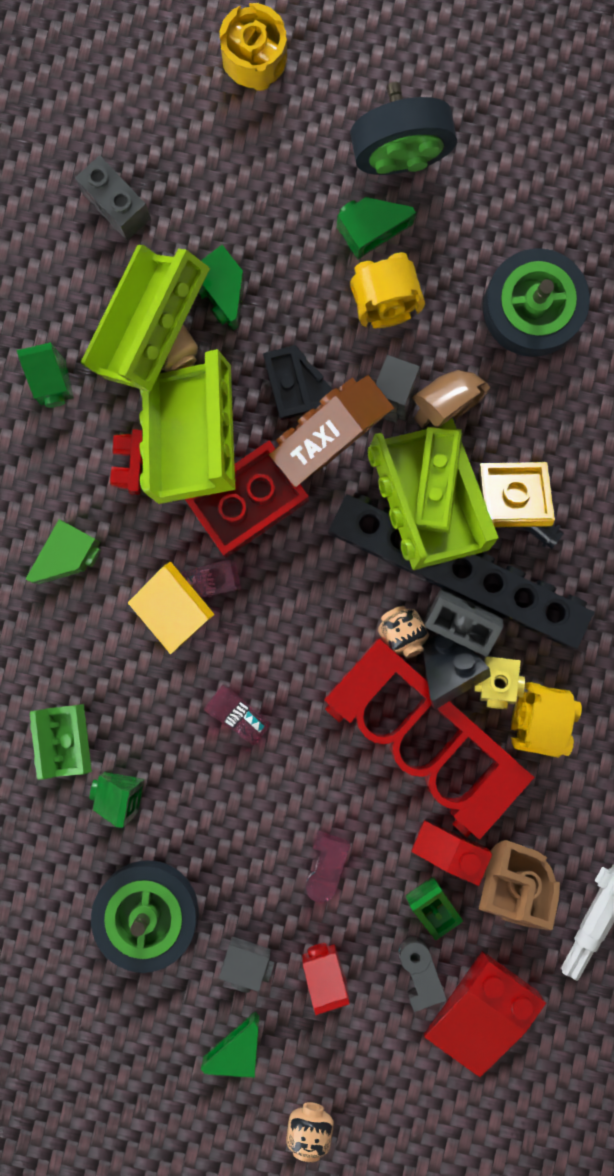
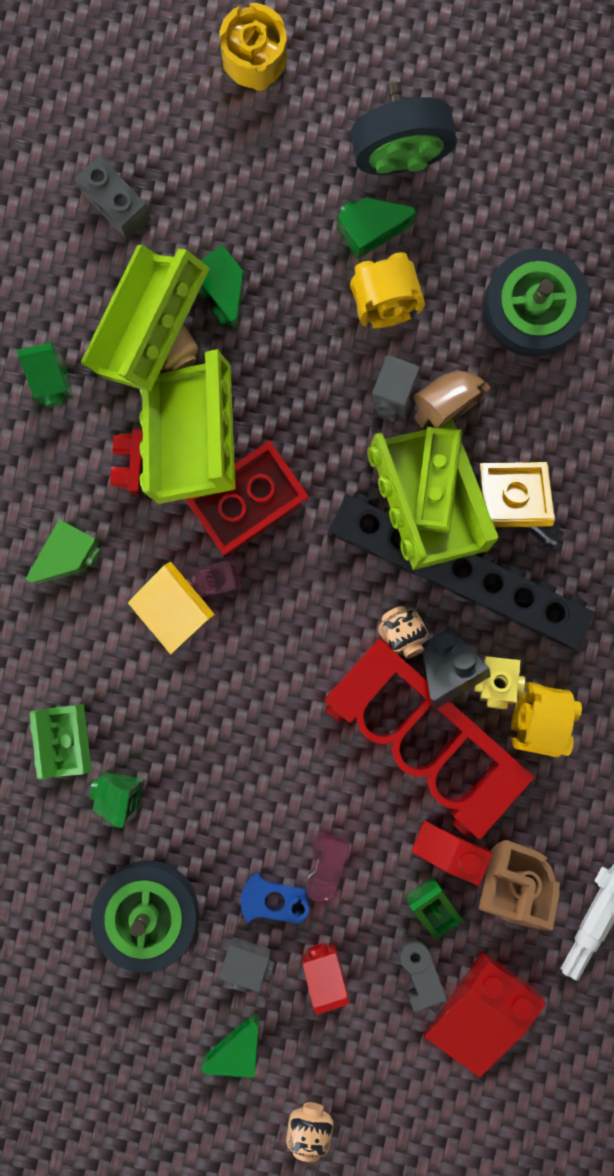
clear pink leg [203,684,272,746] -> none
black wing [263,345,333,420] -> none
brick [269,375,394,487] -> none
dark grey brick [424,586,503,657] -> none
none -> blue piece [241,871,309,924]

